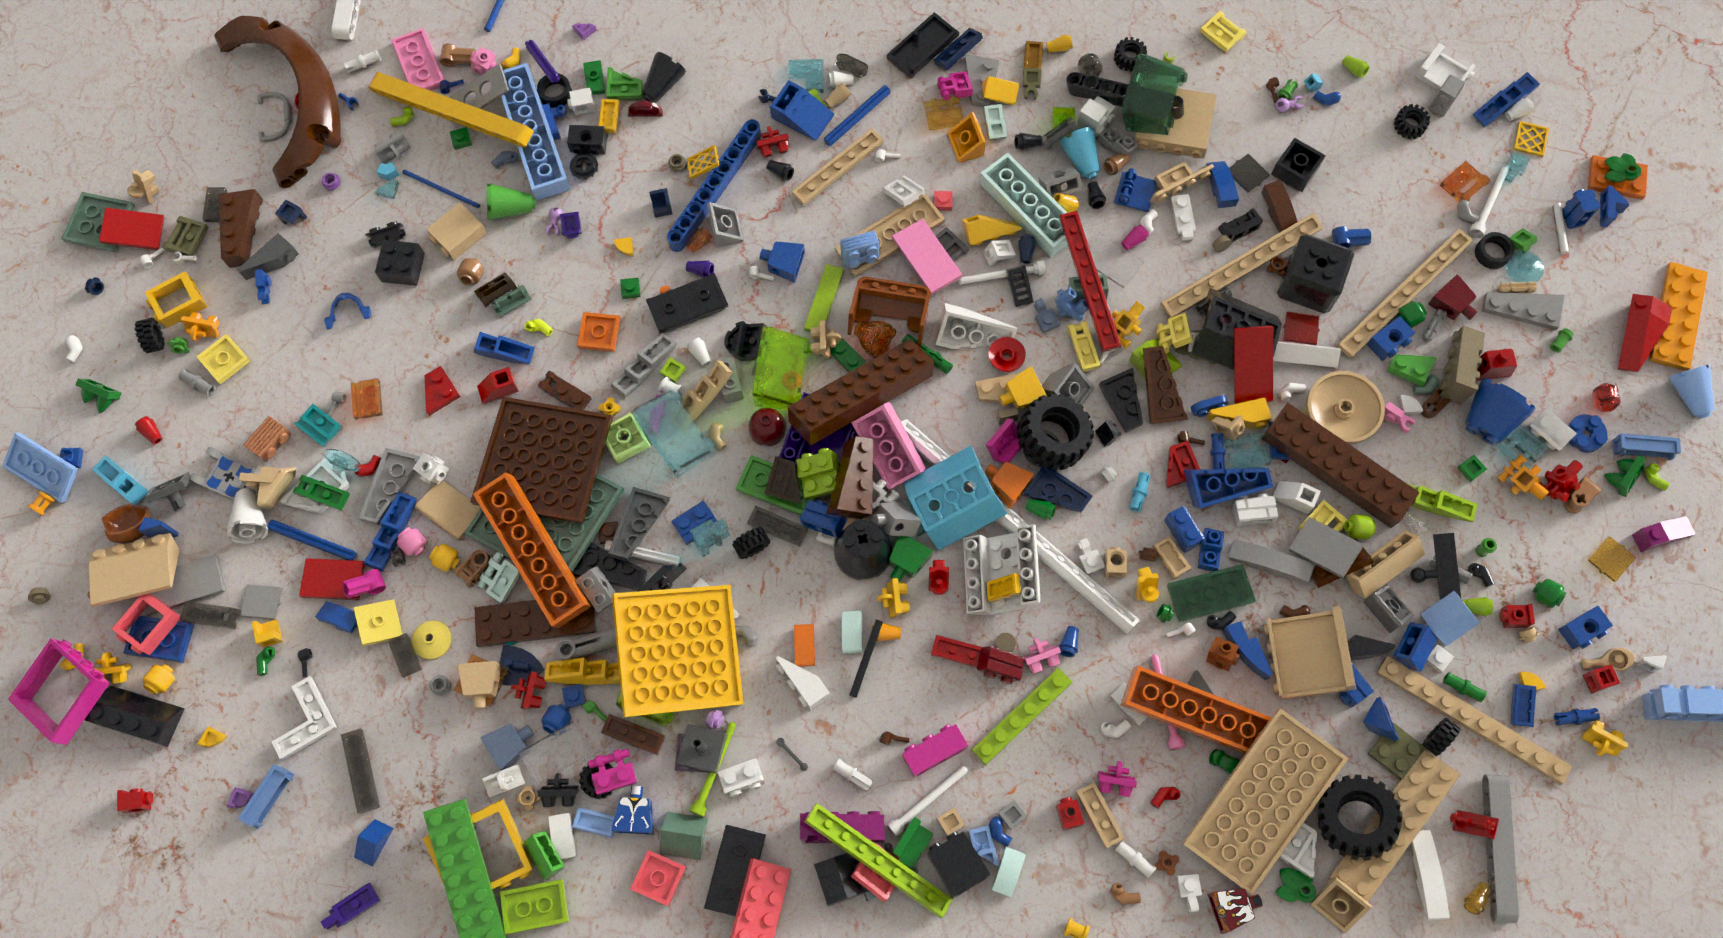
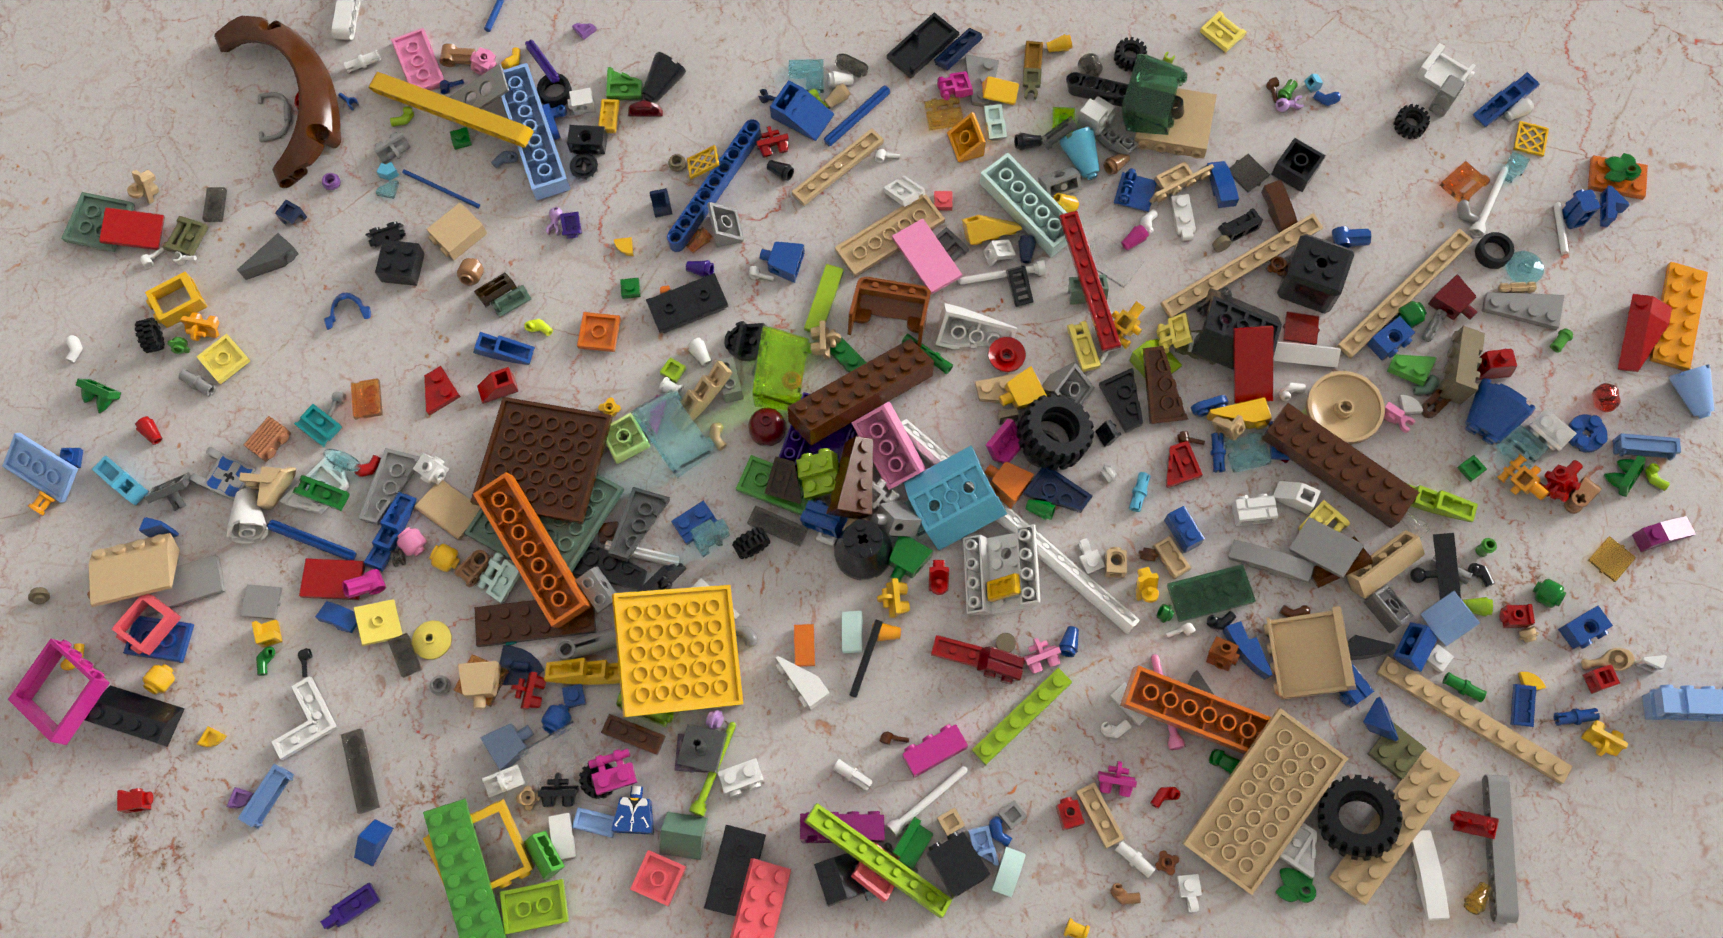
dark blue plate [85,277,104,295] -> none
yellow hips [94,652,131,684] -> none
dark orange cylinder [102,504,151,544] -> none
clear smoke plate [180,601,241,630] -> none
reddish brown wedge [219,189,263,268] -> none
blue plate [255,269,272,304] -> none
bright green cone [487,184,535,220] -> none
reddish brown plate [537,371,592,410] -> none
green plate [583,60,605,95] -> none
bright green hand [583,701,607,722] -> none
light grey slope [611,333,677,398] -> none
dark grey hinge [776,738,808,771] -> none
light blue brick [840,230,879,269] -> none
clear orange piece [854,321,896,358] -> none
sand blue plate [1034,298,1061,334] -> none
medium blue hips [1055,287,1088,322] -> none
black cone [1087,181,1106,209] -> none
blue wedge [1183,467,1273,508] -> none
blue slope [1197,528,1224,572] -> none
torso [1207,889,1263,934] -> none
tan slope [1310,877,1372,933] -> none
lime cone [1342,55,1370,78] -> none
lime head [1344,514,1376,540] -> none
black tyre [1422,718,1461,757] -> none
bright green tile [1509,228,1537,254] -> none

